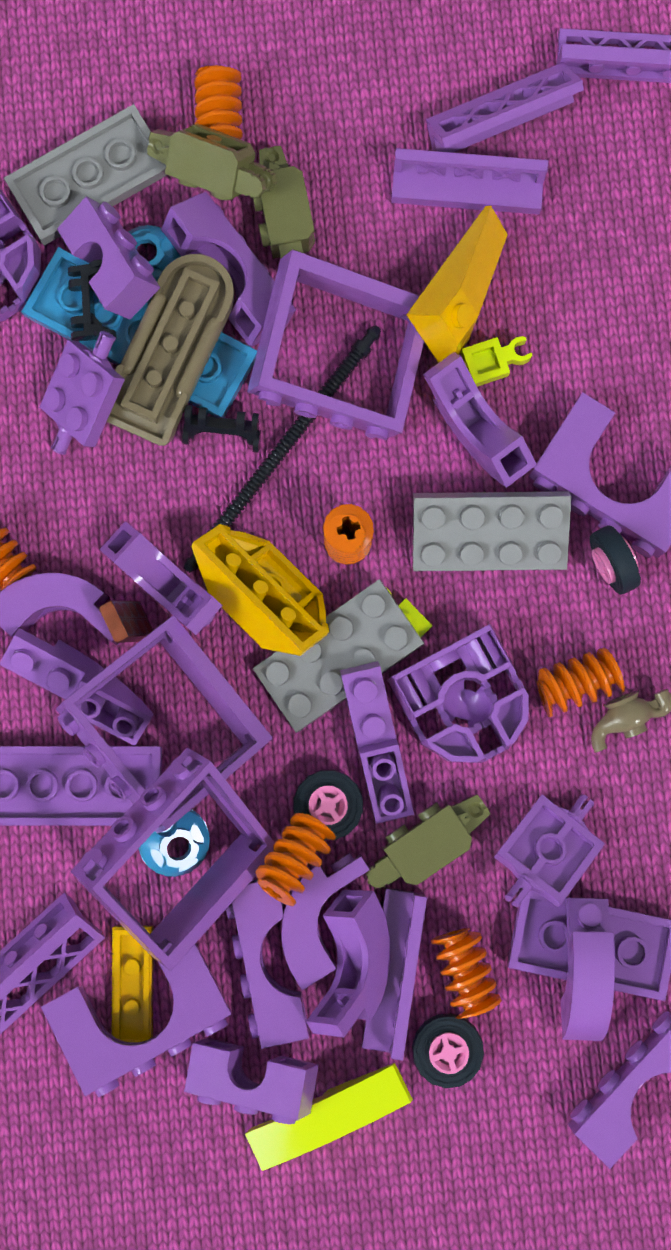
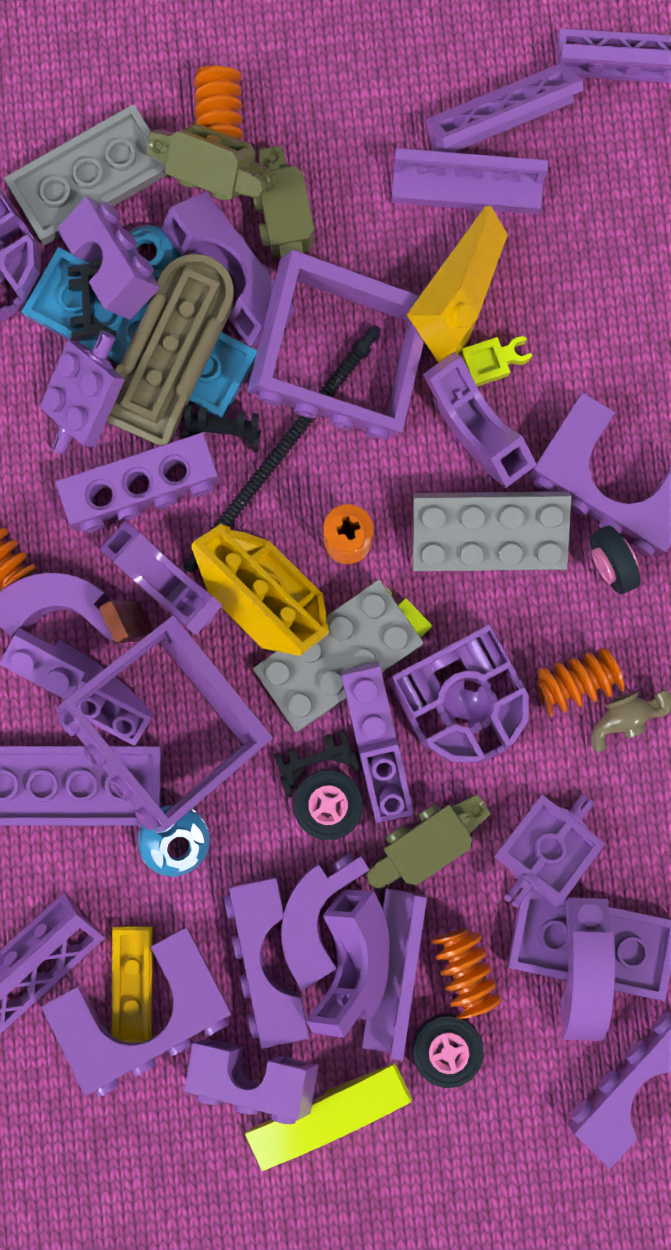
medium lavender window [70,747,275,971] -> none
orange piece [255,813,336,907] -> none
none -> medium lavender brick [55,432,220,534]
none -> black piece [274,729,361,798]

